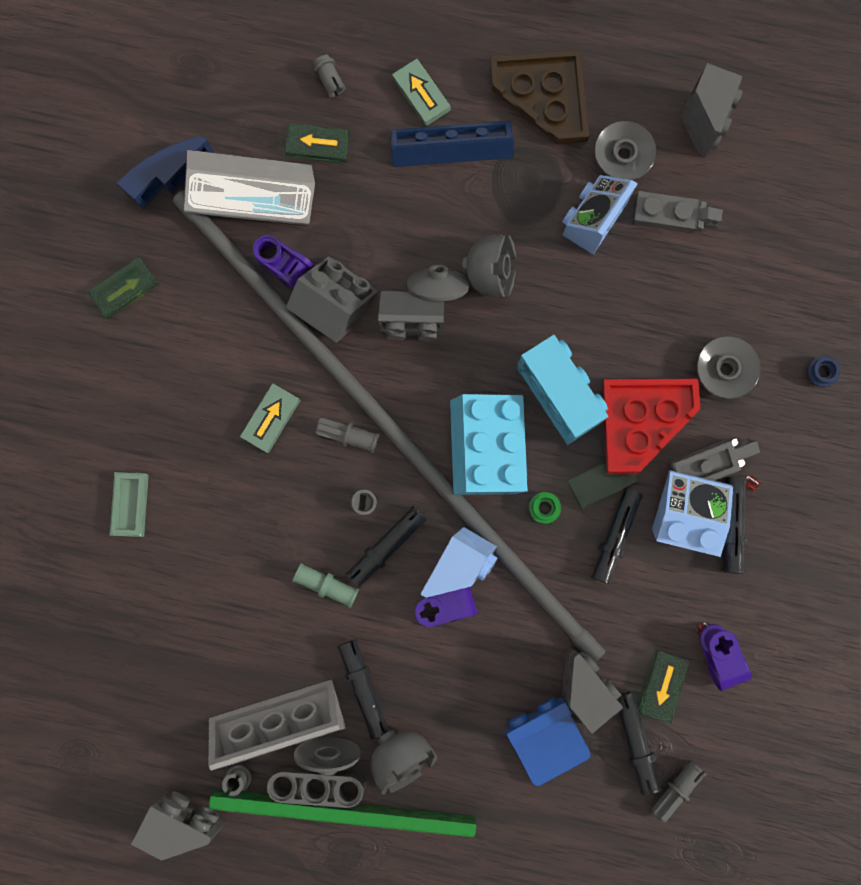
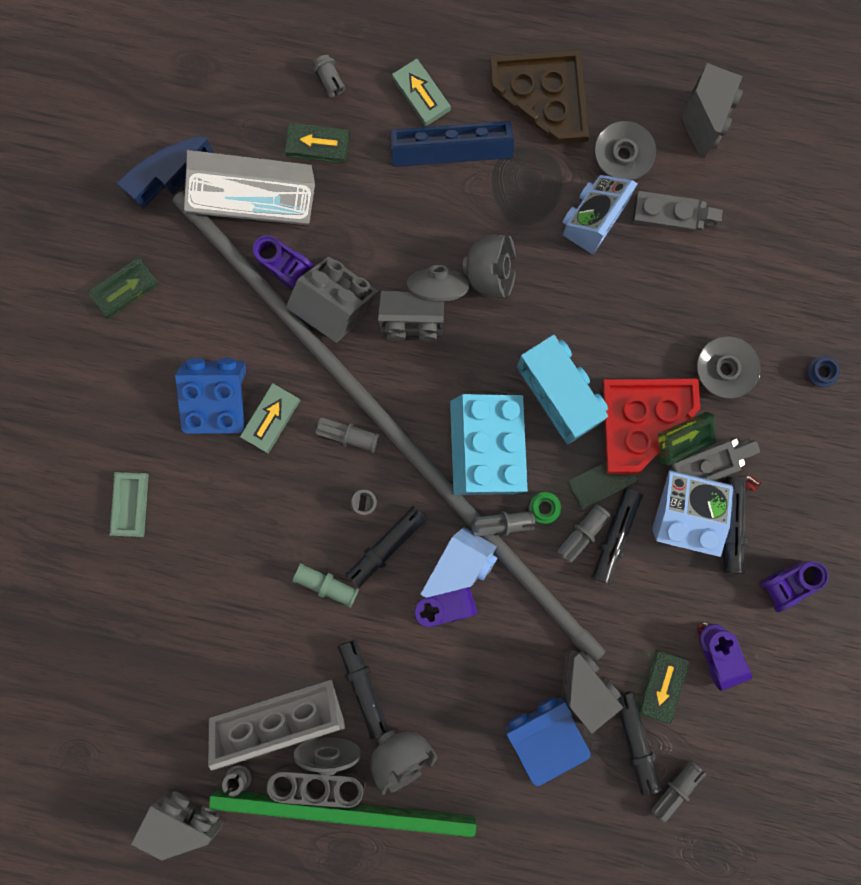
none -> blue bracket [175,358,246,434]
none -> dark grey axle [471,511,535,537]
none -> dark grey axle [557,504,611,563]
none -> clear green tile [658,412,716,465]
none -> dark purple piece [760,561,829,612]

